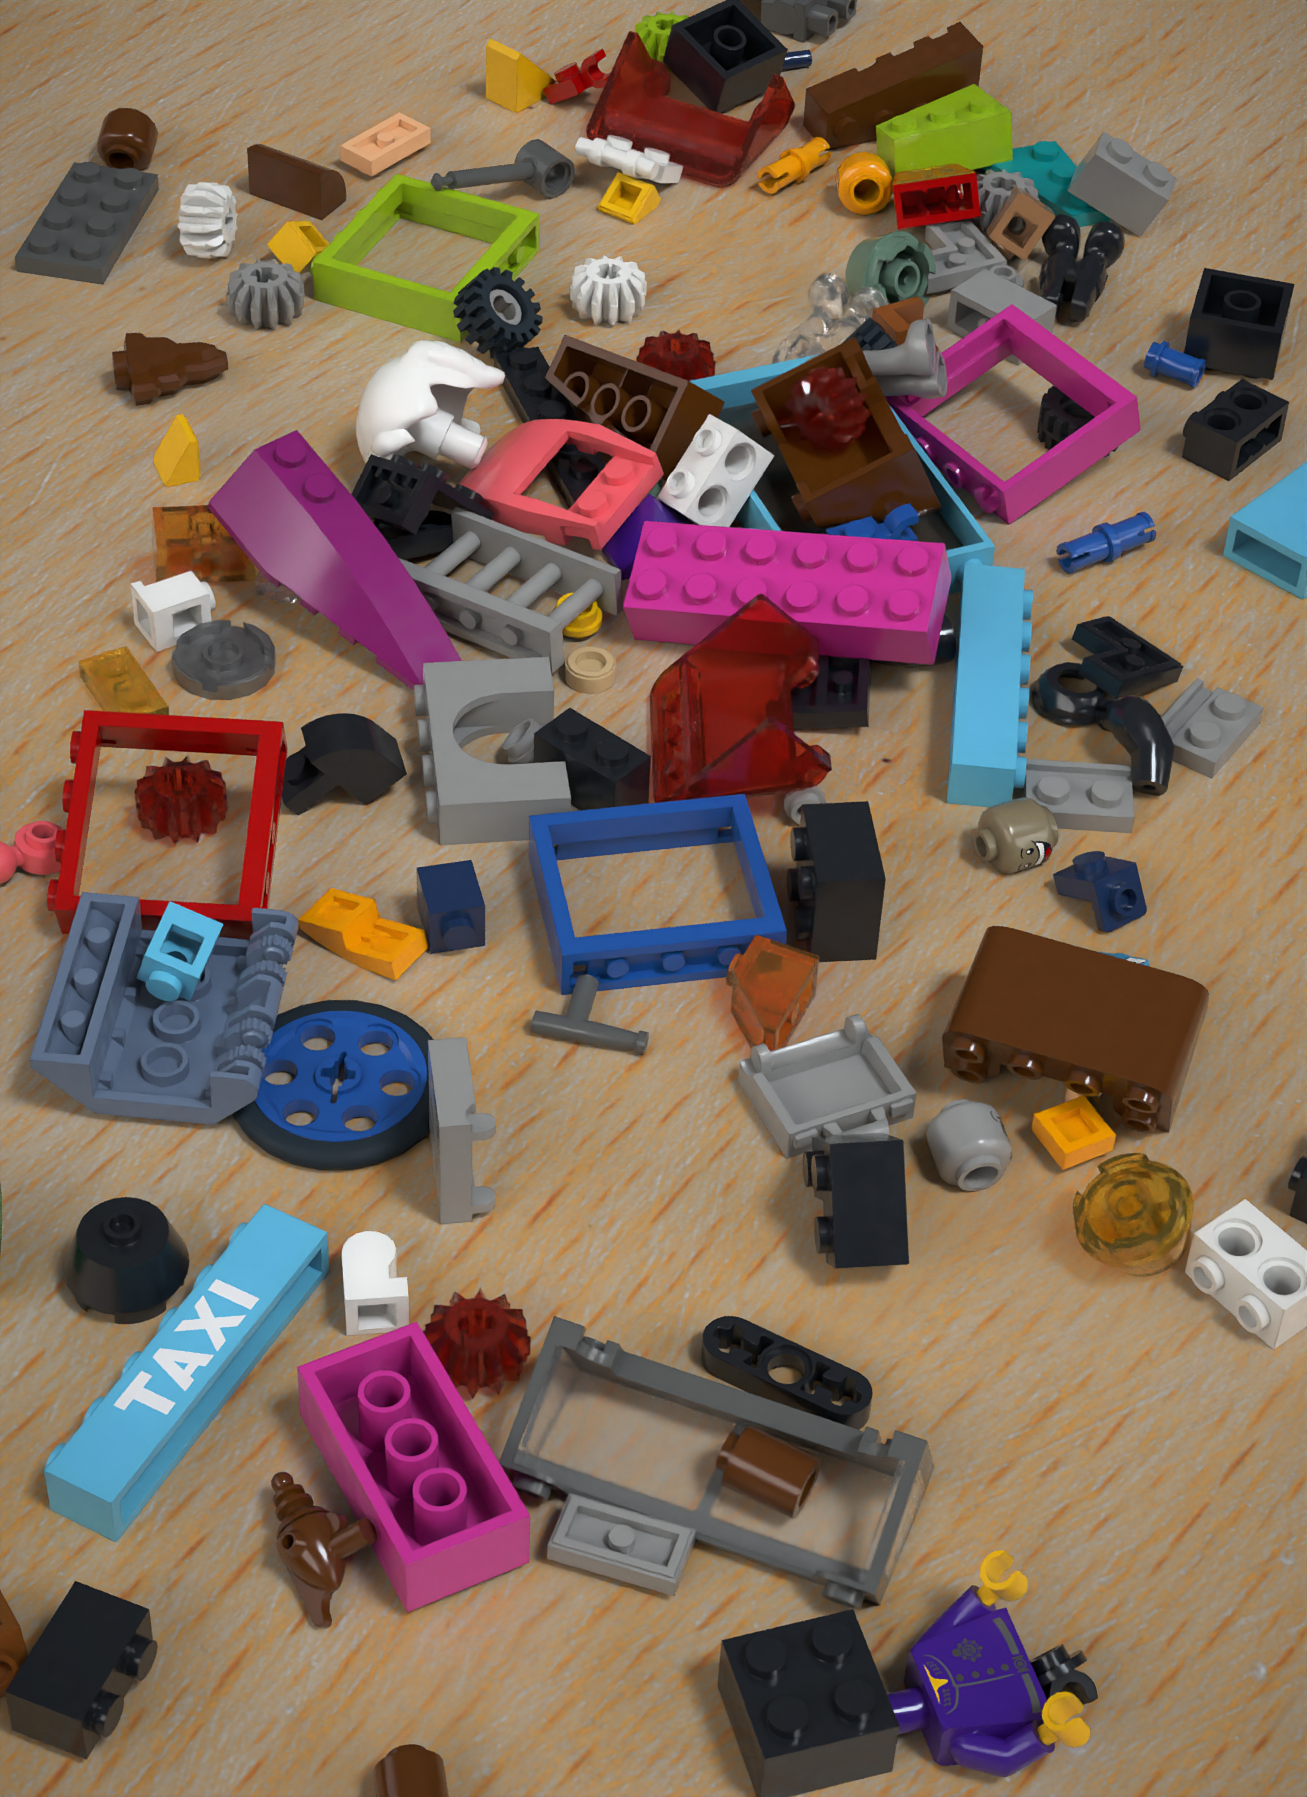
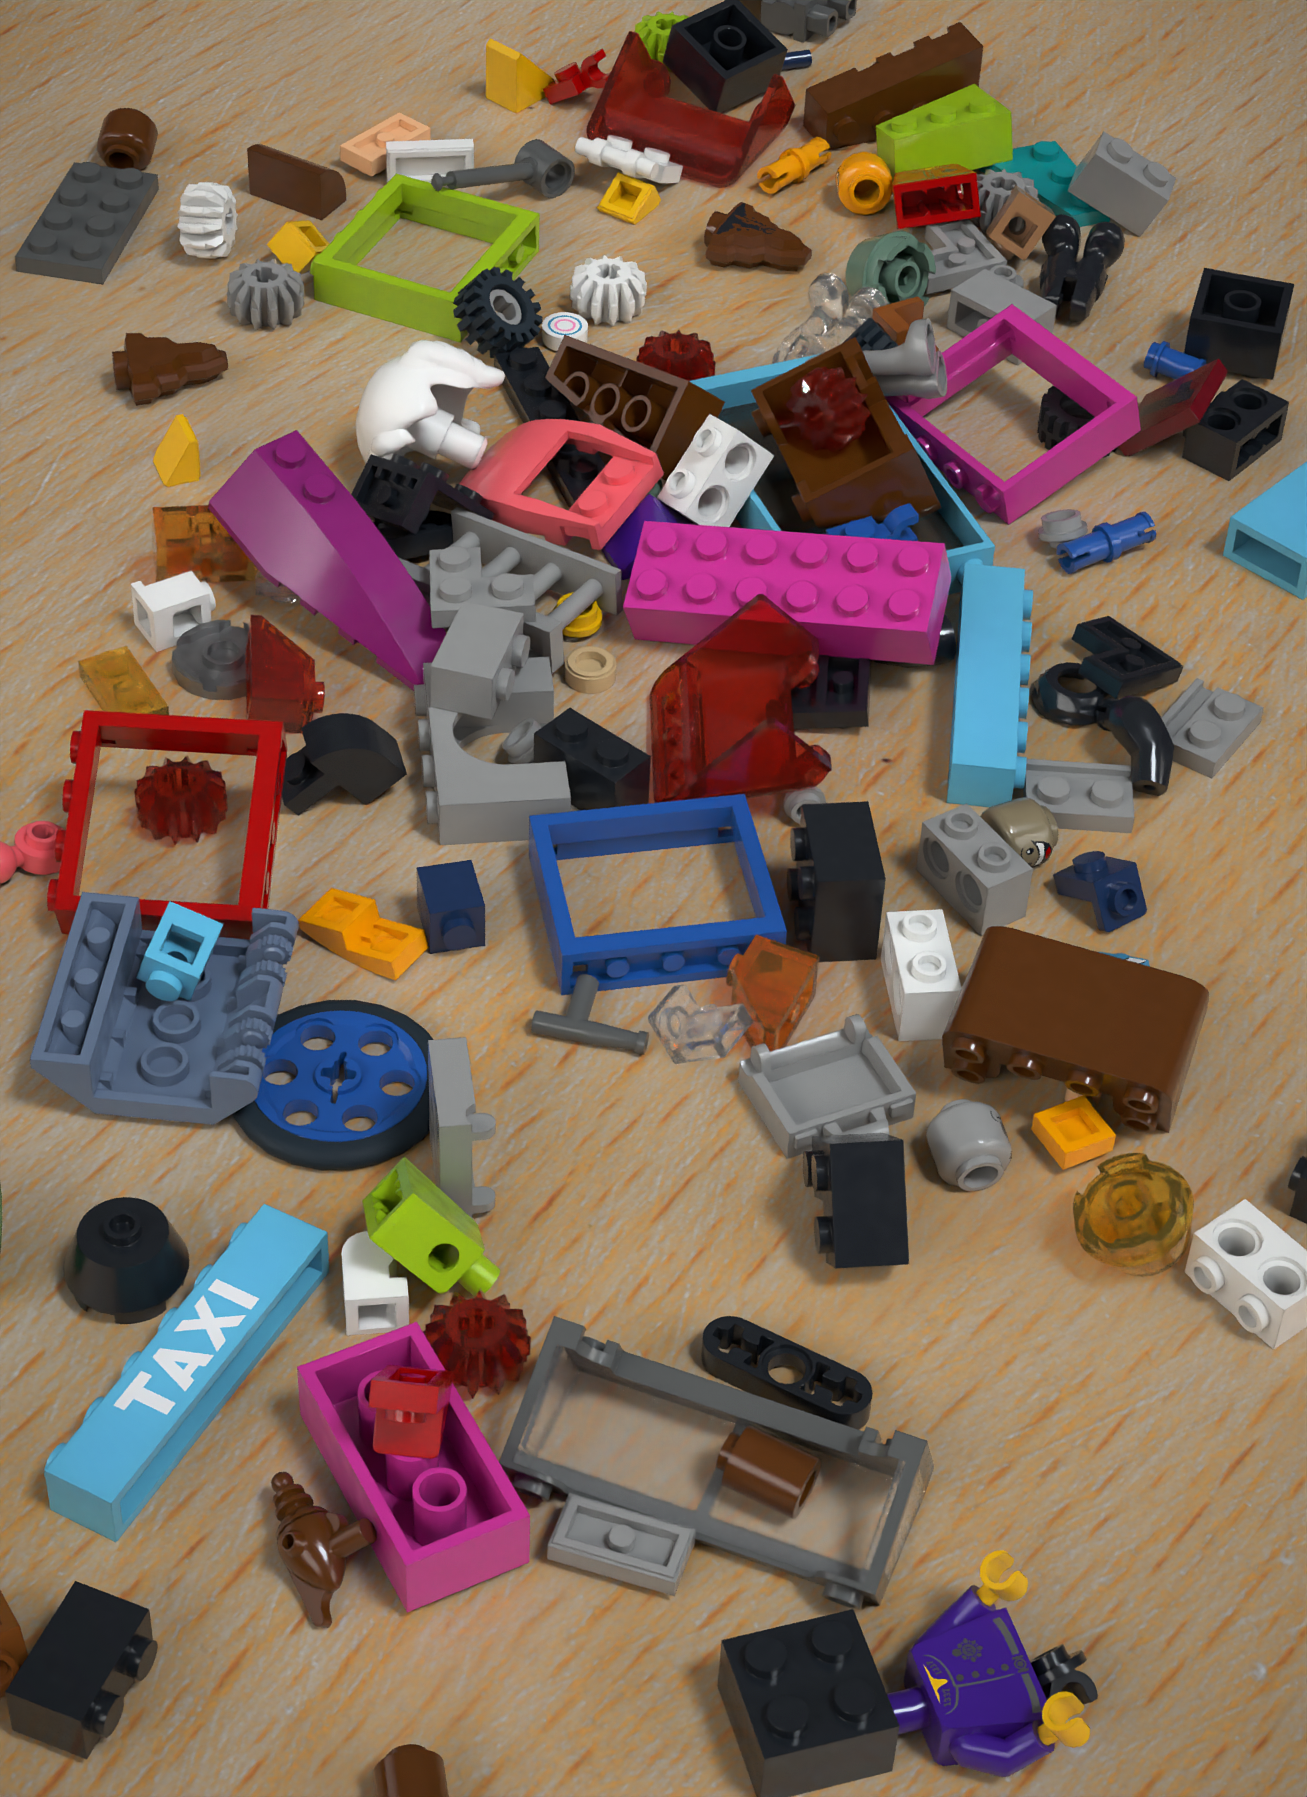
none -> clear red slope [245,615,325,733]
none -> lime torso [362,1157,500,1298]
none -> red slope [368,1365,454,1459]
none -> white tile [386,139,474,186]
none -> light grey plate [429,546,536,628]
none -> light grey brick [431,601,530,720]
none -> white tile [542,312,588,351]
none -> clear bracket [648,984,754,1064]
none -> reddish brown rock [704,202,812,271]
none -> white brick [881,909,962,1041]
none -> light grey brick [916,803,1033,936]
none -> light grey plate [1038,509,1088,548]
none -> dark red tile [1118,358,1228,457]

